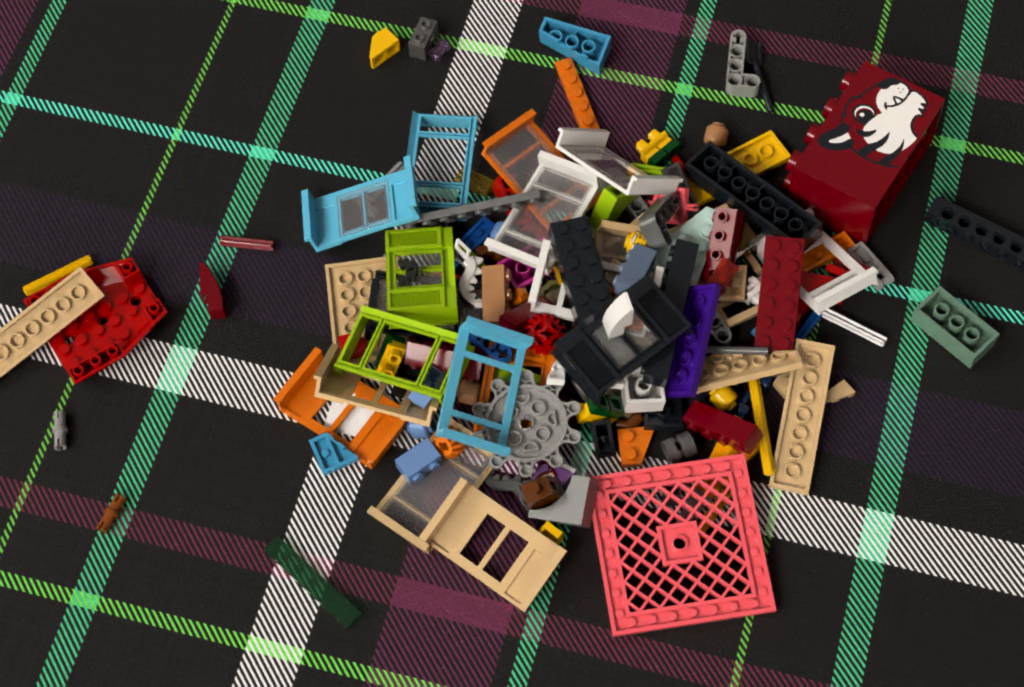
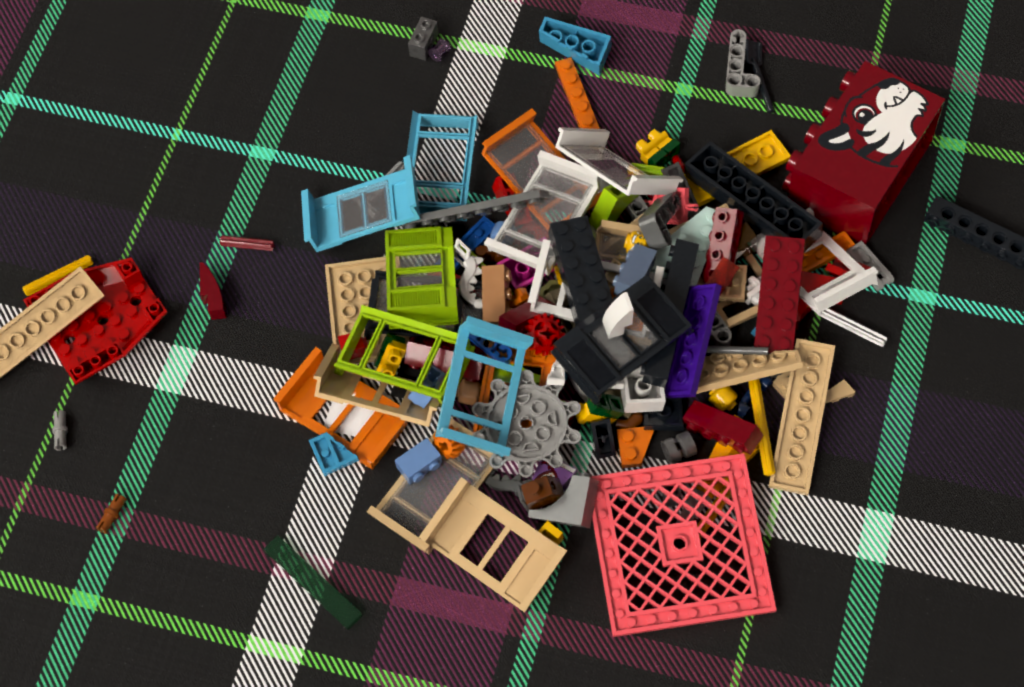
yellow slope [369,27,400,69] -> none
pearl dark grey animal [397,258,422,287] -> none
medium blue head [406,417,437,439] -> none
clear yellow plate [454,166,495,198] -> none
medium nougat head [703,122,729,148] -> none
blue axle [794,311,822,348] -> none
sand green brick [911,285,1000,369] -> none

